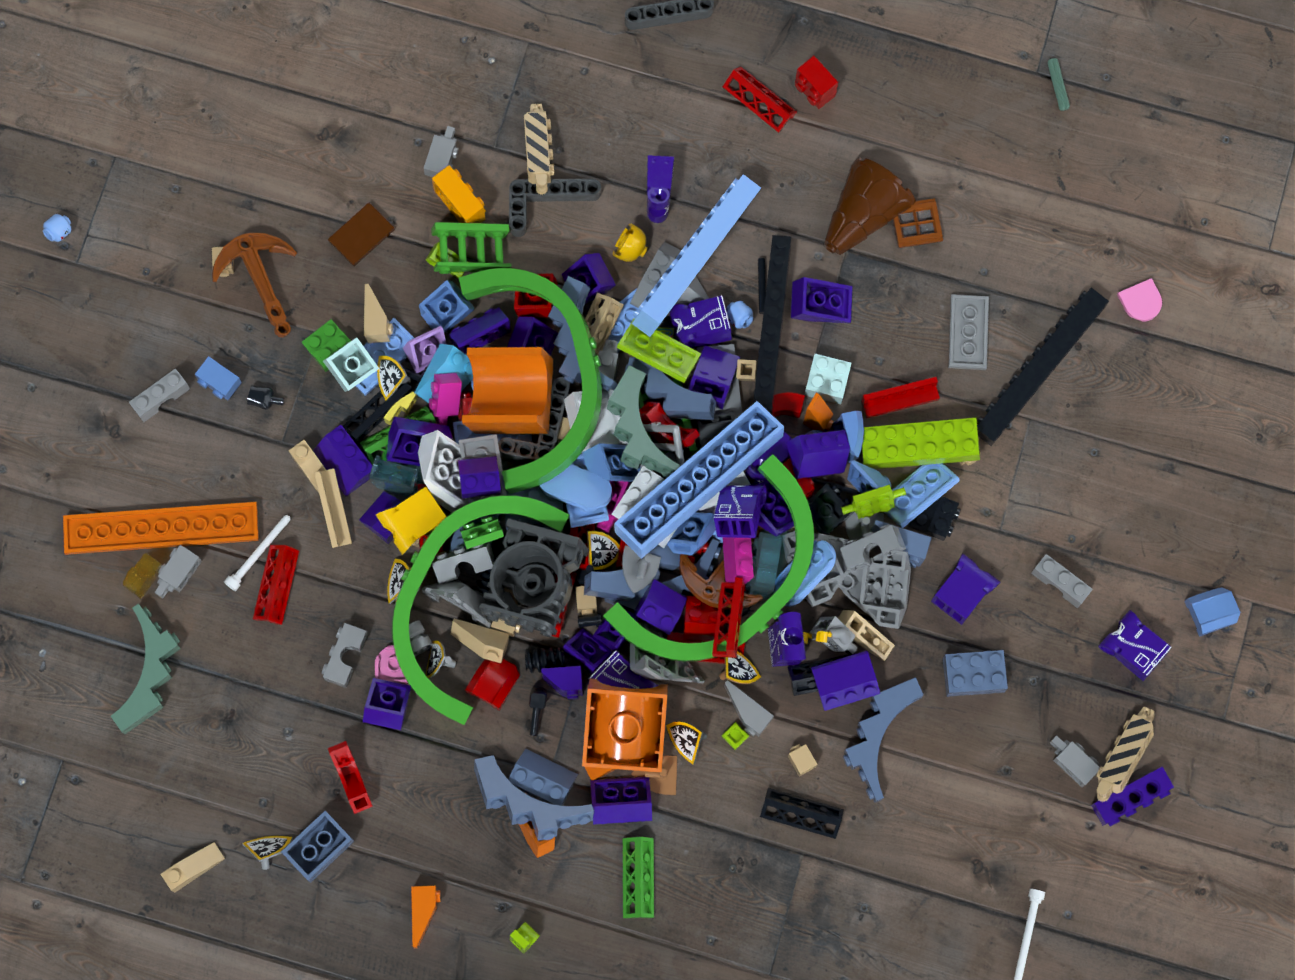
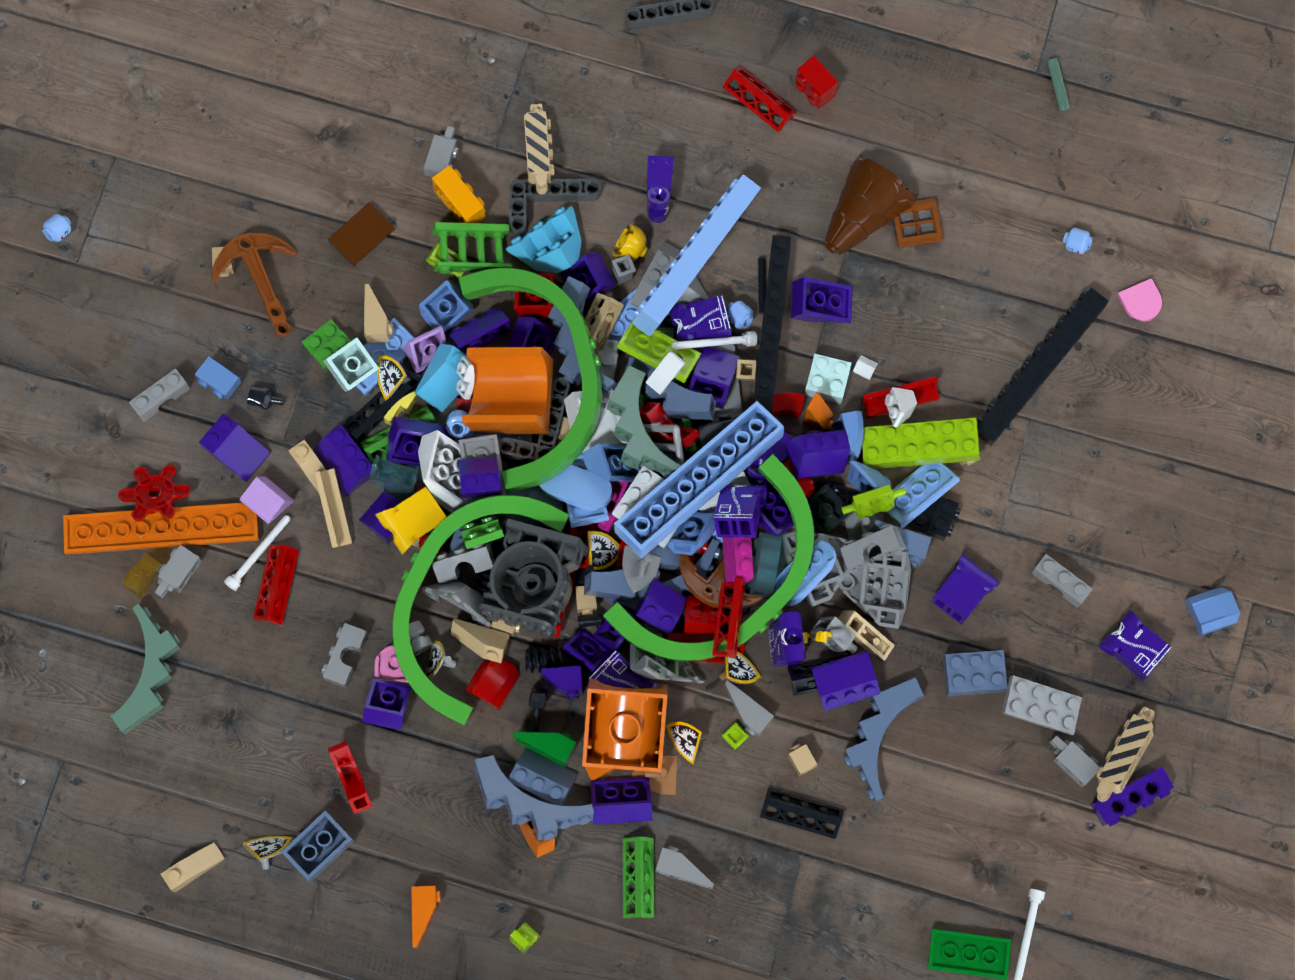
shield [387,559,420,604] -> none
dark pink hinge [429,373,462,426] -> none
light grey tile [948,294,989,370] -> none
none -> red plate [118,465,190,522]
none -> dark purple slope [199,413,270,482]
none -> lavender slope [240,476,294,524]
none -> light blue head [446,410,470,438]
none -> white slope [456,356,475,400]
none -> medium azure brick [506,205,582,273]
none -> green slope [512,732,577,768]
none -> light grey brick [612,254,636,284]
none -> white slope [646,351,686,395]
none -> light grey slope [655,846,714,890]
none -> white piece [672,331,757,350]
none -> white slope [853,355,878,380]
none -> white slope [885,387,917,427]
none -> green plate [927,929,1011,980]
none -> light grey plate [1001,675,1082,736]
none -> light blue head [1063,228,1093,254]

